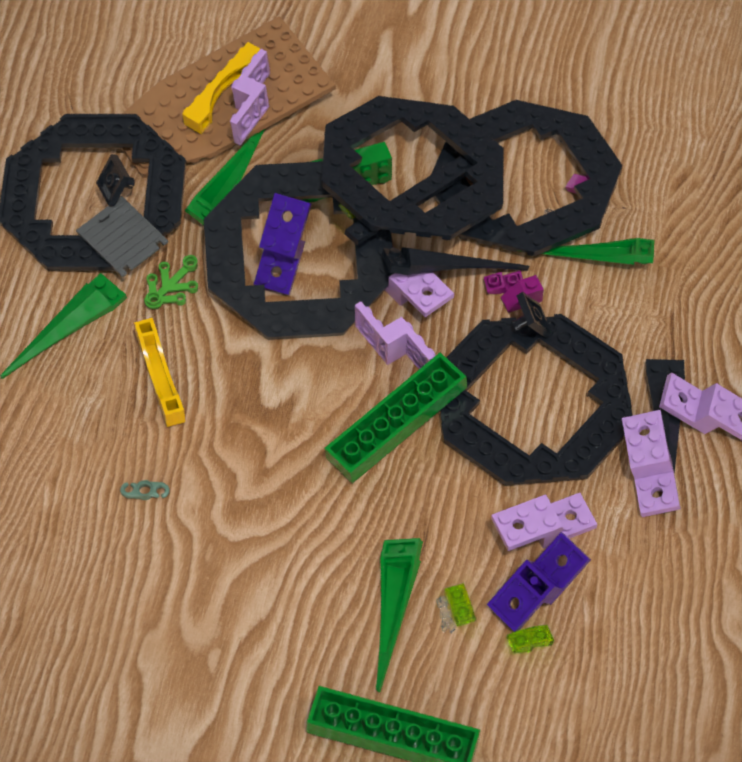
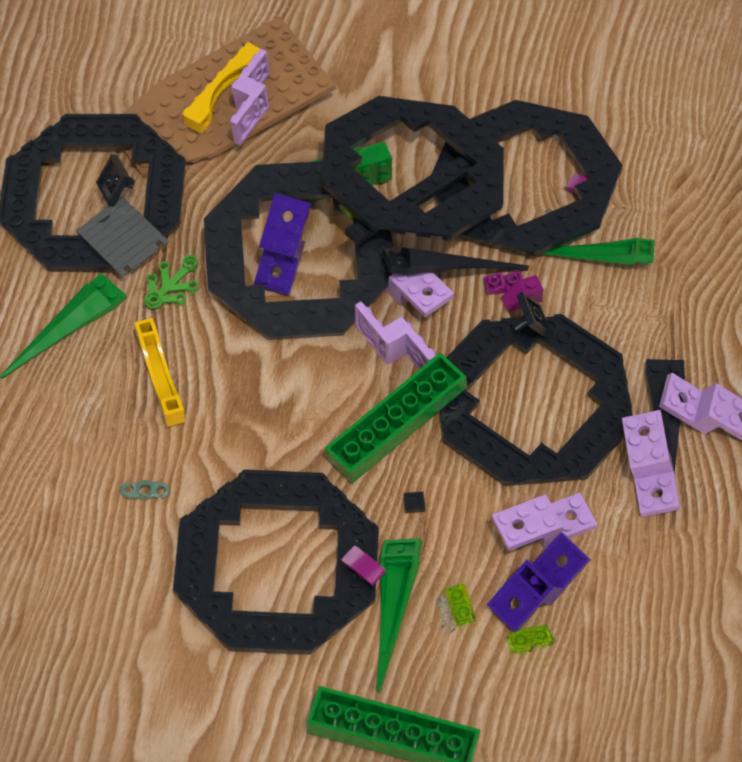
green plate [184,129,265,225] -> none
none -> black plate [173,469,379,654]
none -> magenta slope [341,545,386,586]
none -> black tile [404,491,425,513]

